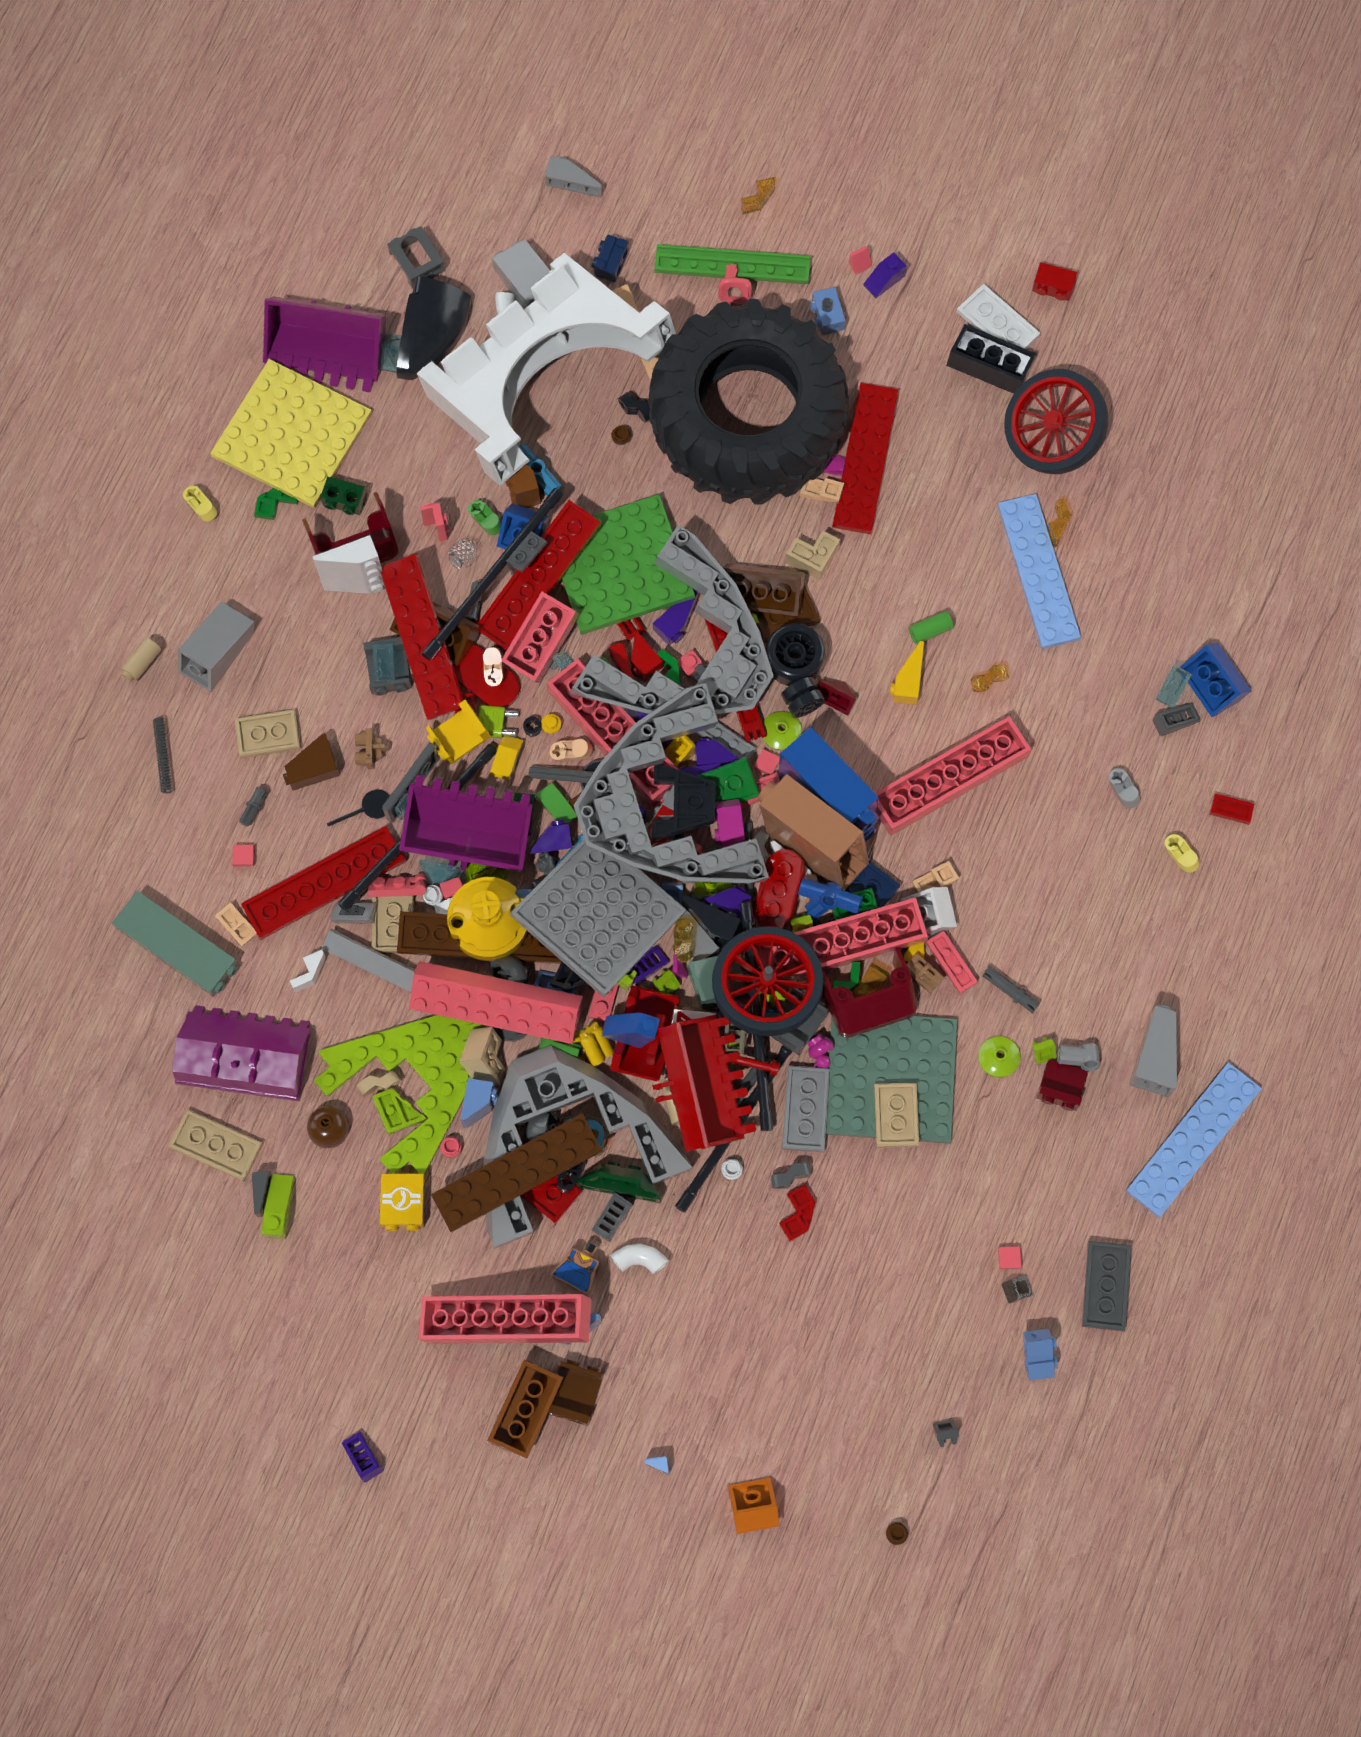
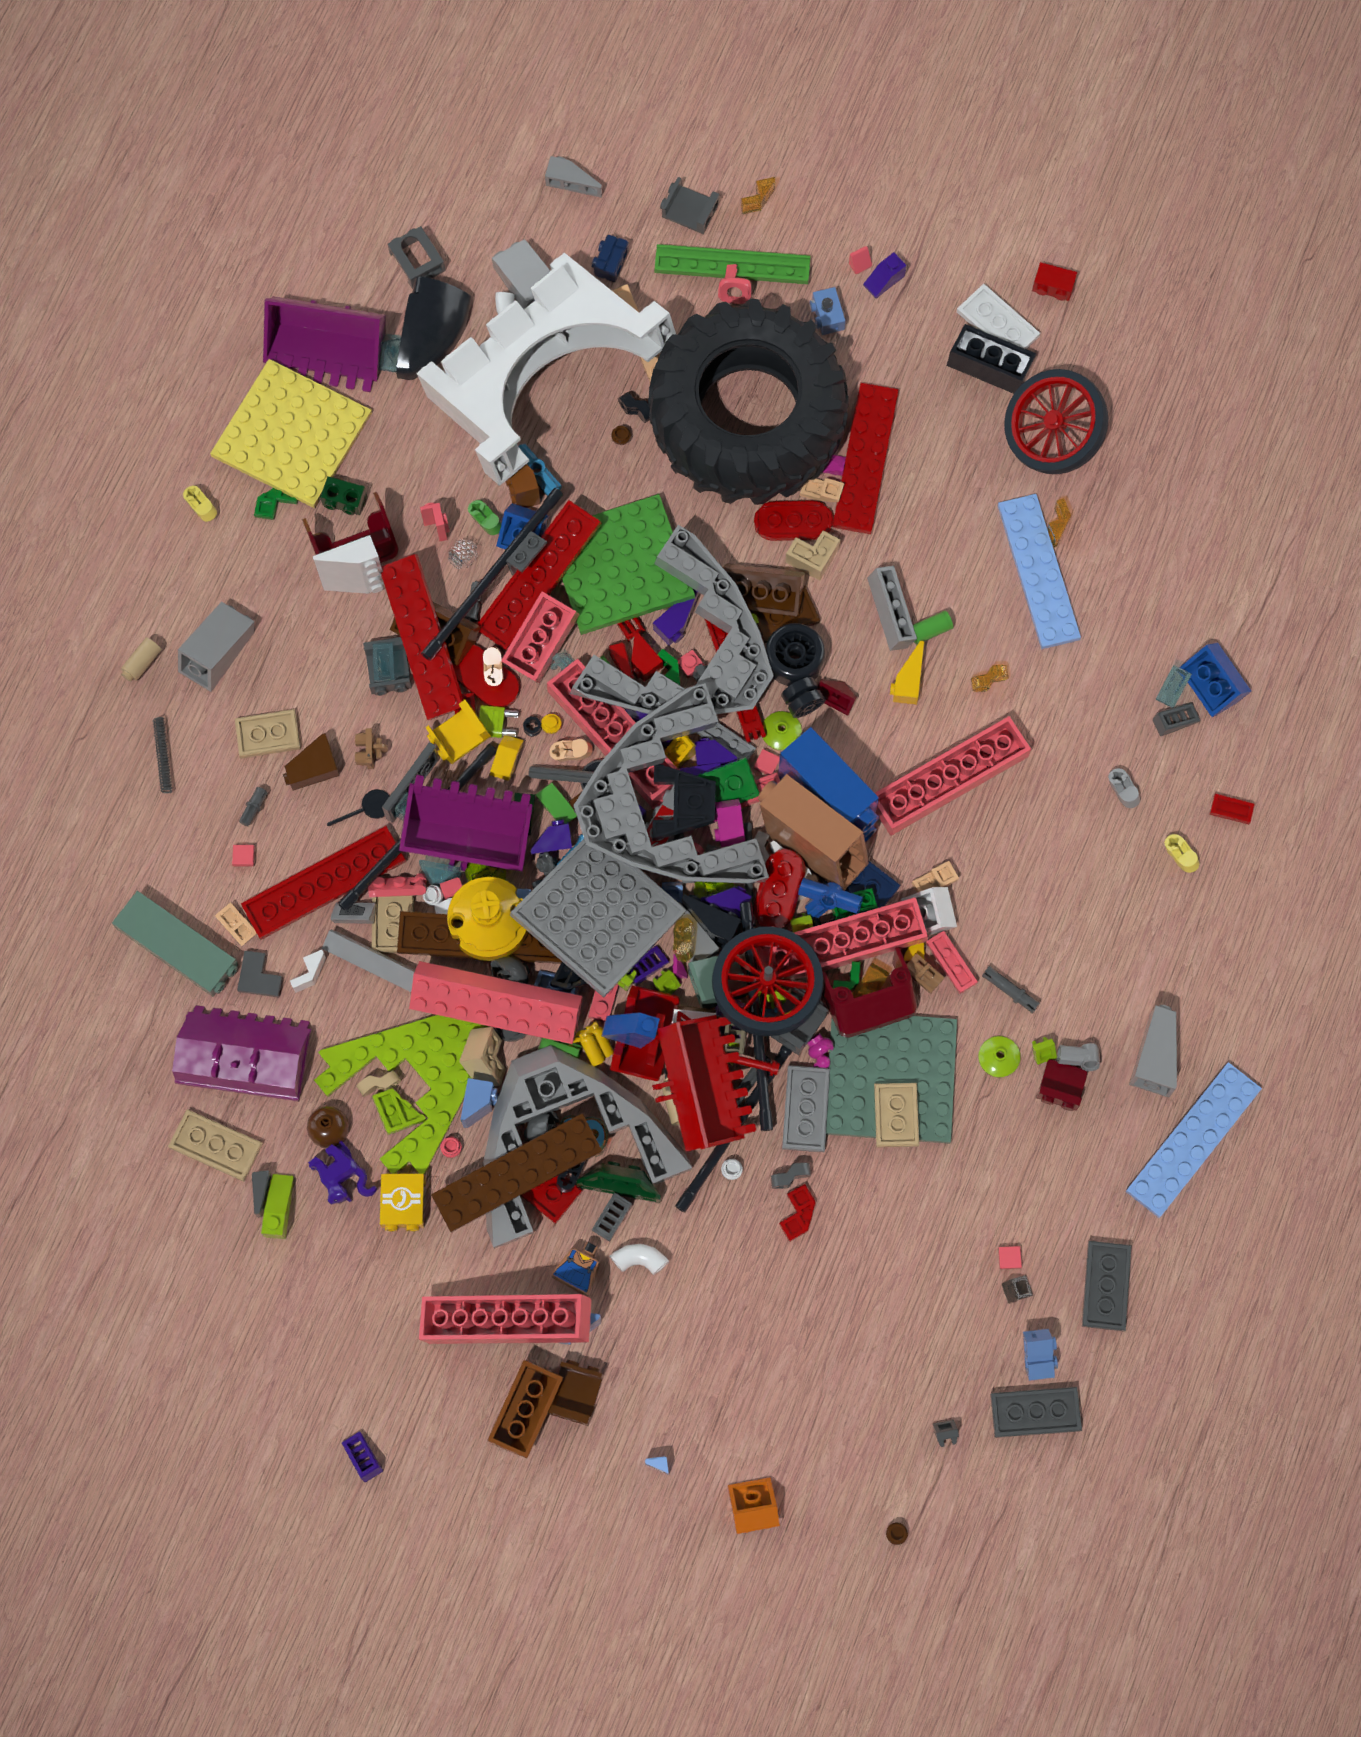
none -> dark grey tile [237,951,283,998]
none -> dark purple animal [308,1141,377,1205]
none -> dark grey panel [660,177,720,235]
none -> red tile [754,501,833,541]
none -> light grey brick [867,566,917,651]
none -> dark grey plate [990,1387,1082,1438]

